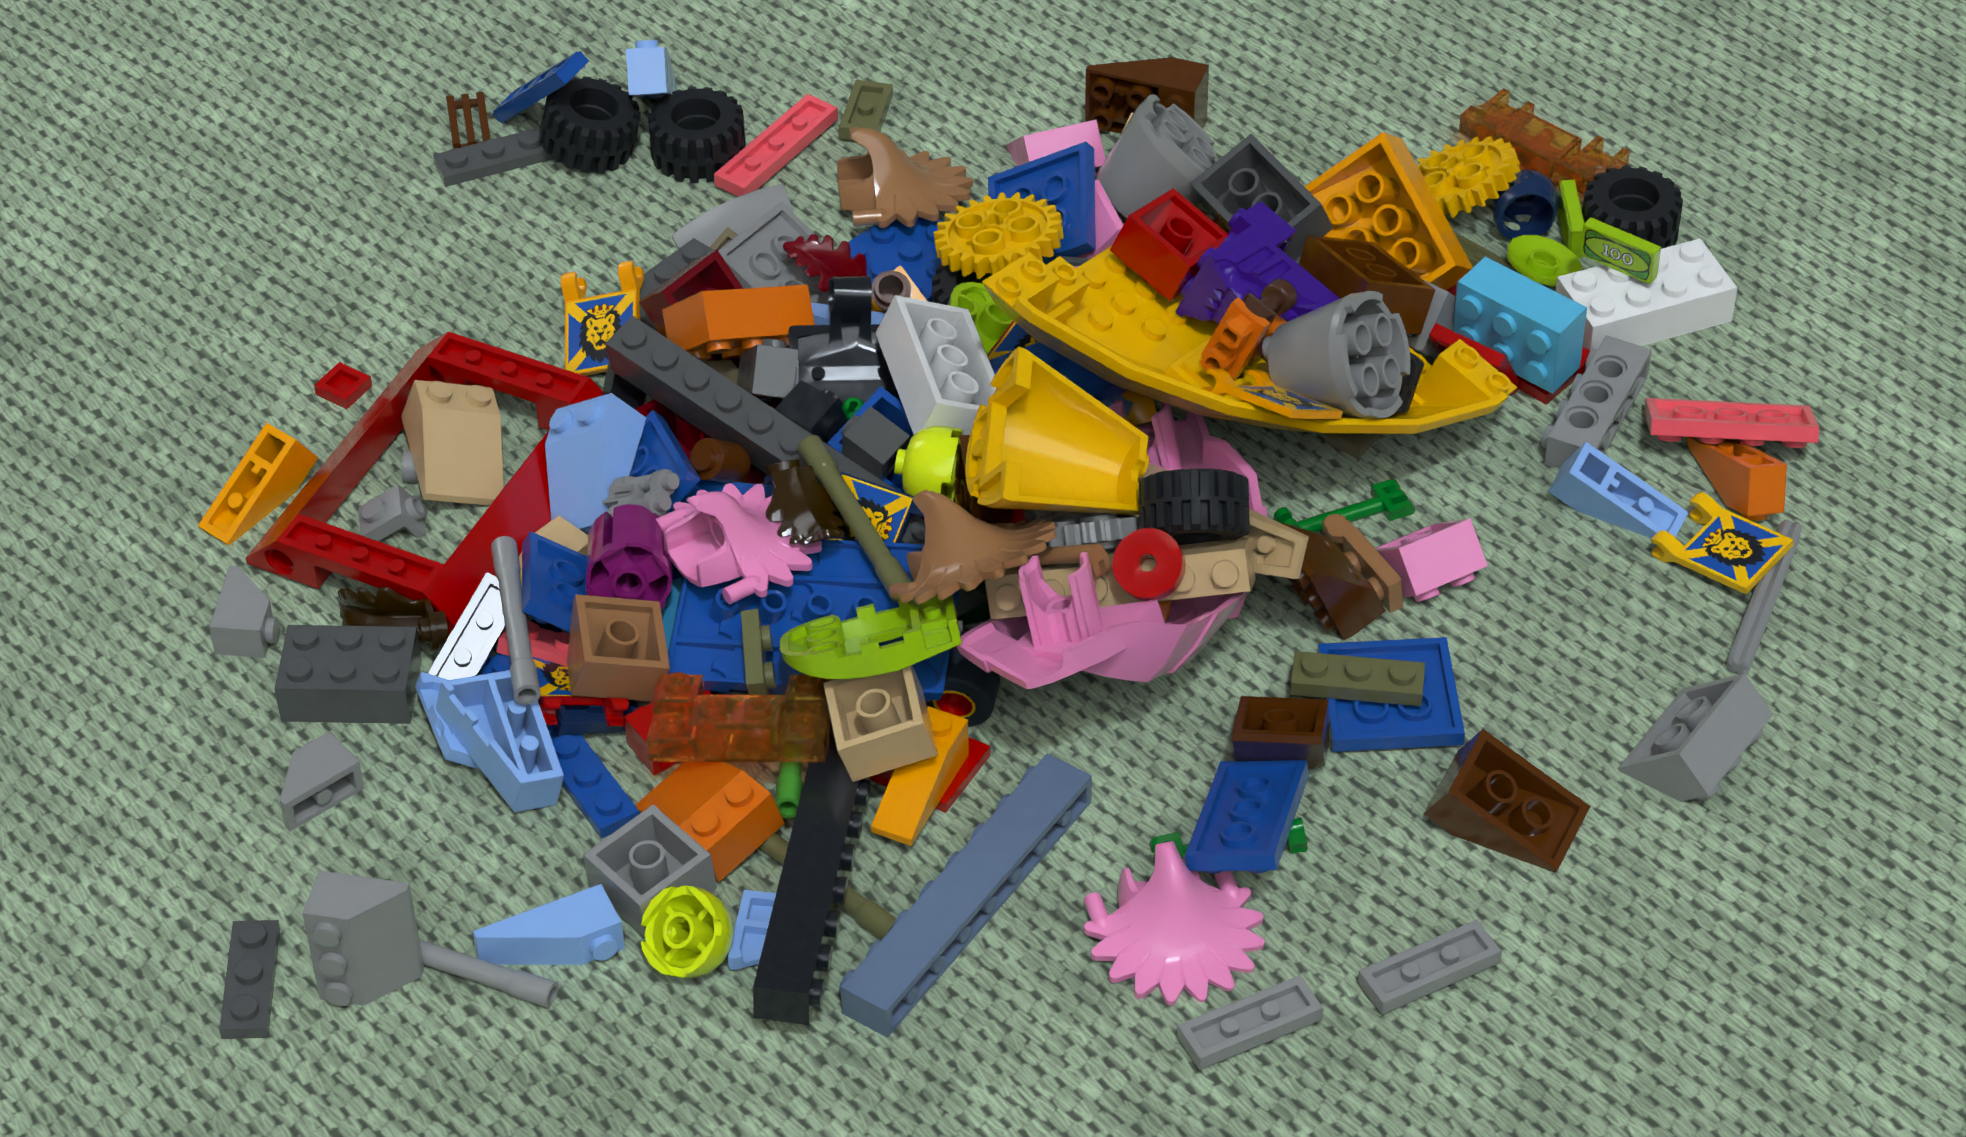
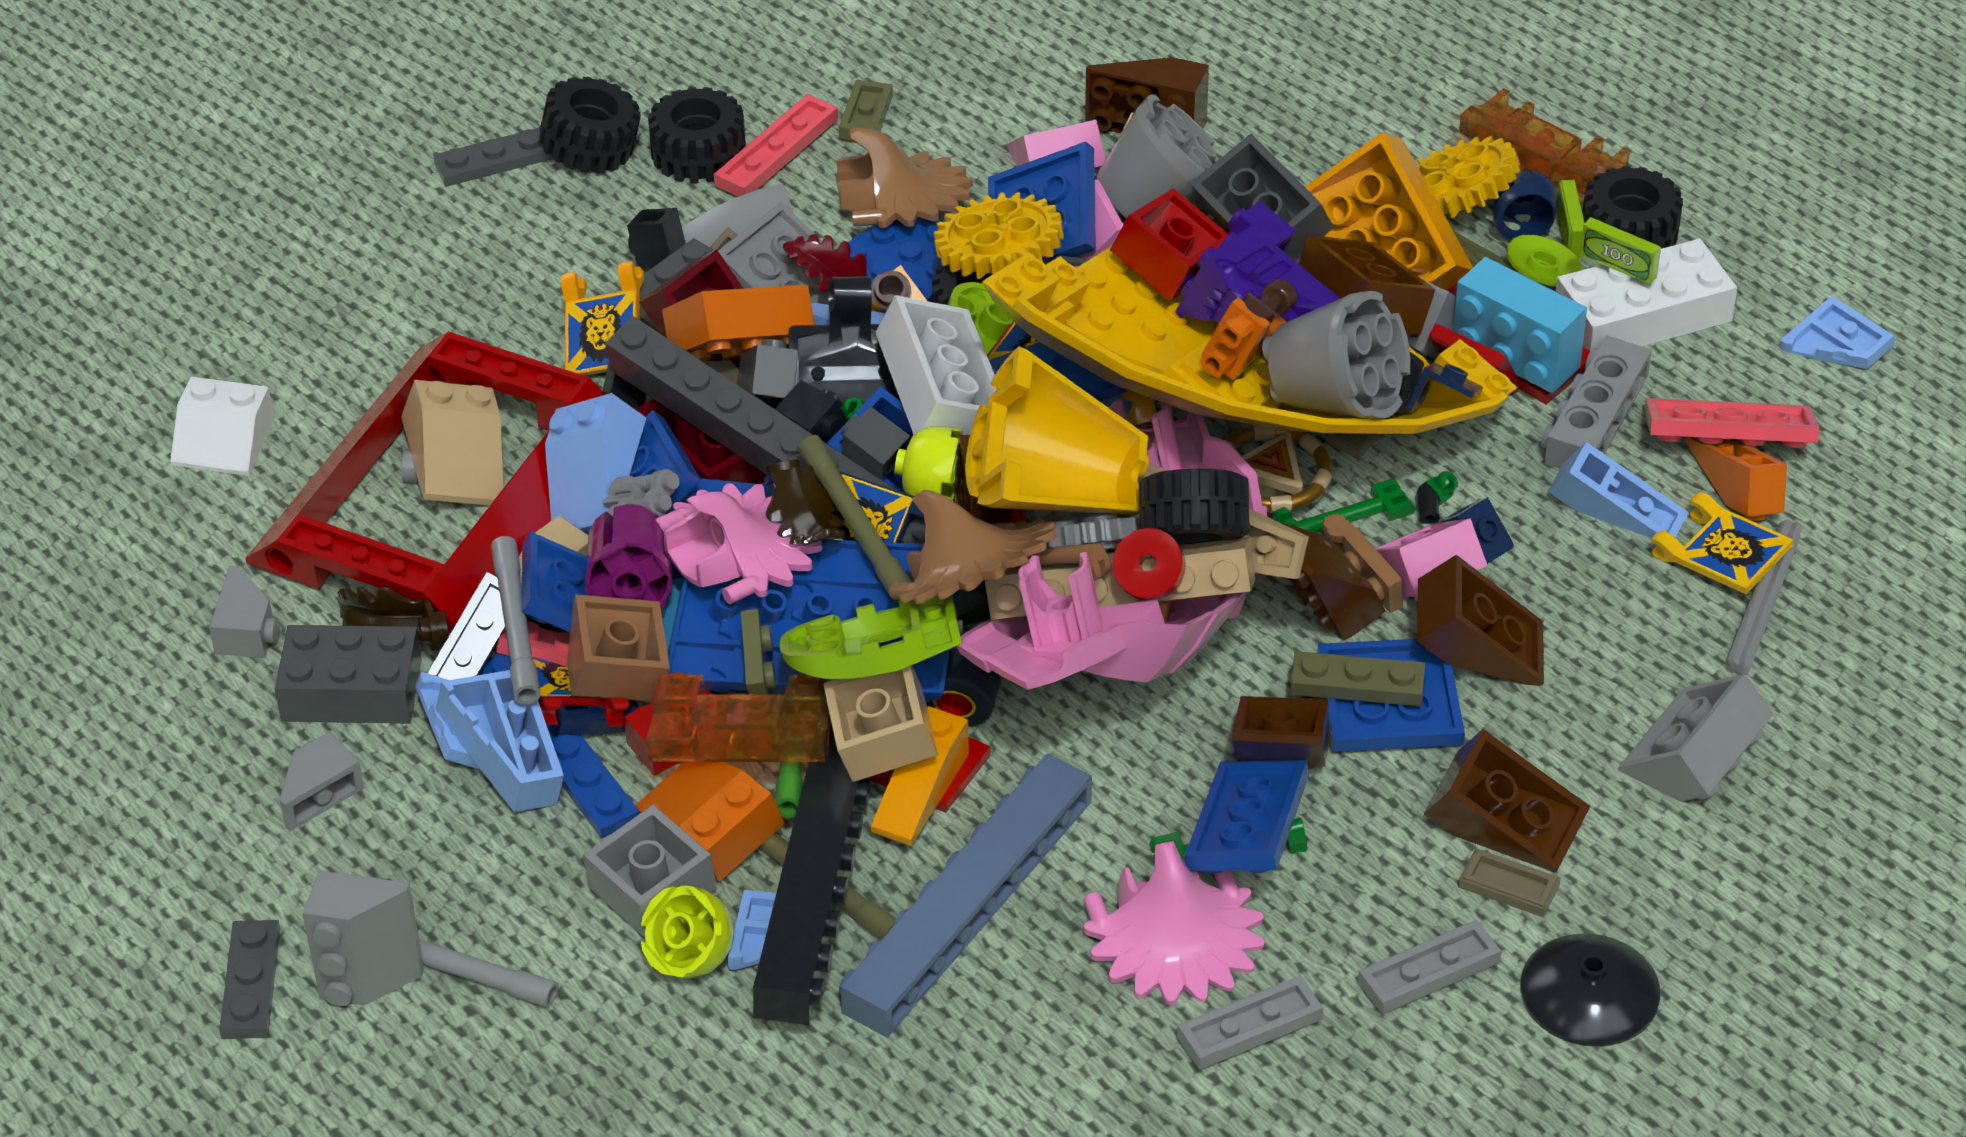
light orange slope [198,422,318,545] -> none
red tile [314,362,372,409] -> none
light grey bracket [358,484,427,541] -> none
reddish brown tile [446,92,491,149] -> none
light blue slope [473,884,625,965] -> none
blue tile [492,51,589,123] -> none
light blue slope [626,40,678,99] -> none
reddish brown brick [690,438,751,483] -> none
light orange flag [1202,369,1343,419] -> none
none -> white slope [170,377,275,476]
none -> black brick [627,208,686,268]
none -> piece [1224,425,1333,513]
none -> dark blue bracket [1405,363,1483,412]
none -> arm [1416,471,1458,524]
none -> reddish brown slope [1417,555,1544,686]
none -> dark blue bracket [1438,497,1514,564]
none -> dark tan tile [1458,848,1561,918]
none -> black dish [1520,933,1660,1047]
none -> light blue wing [1780,296,1894,369]

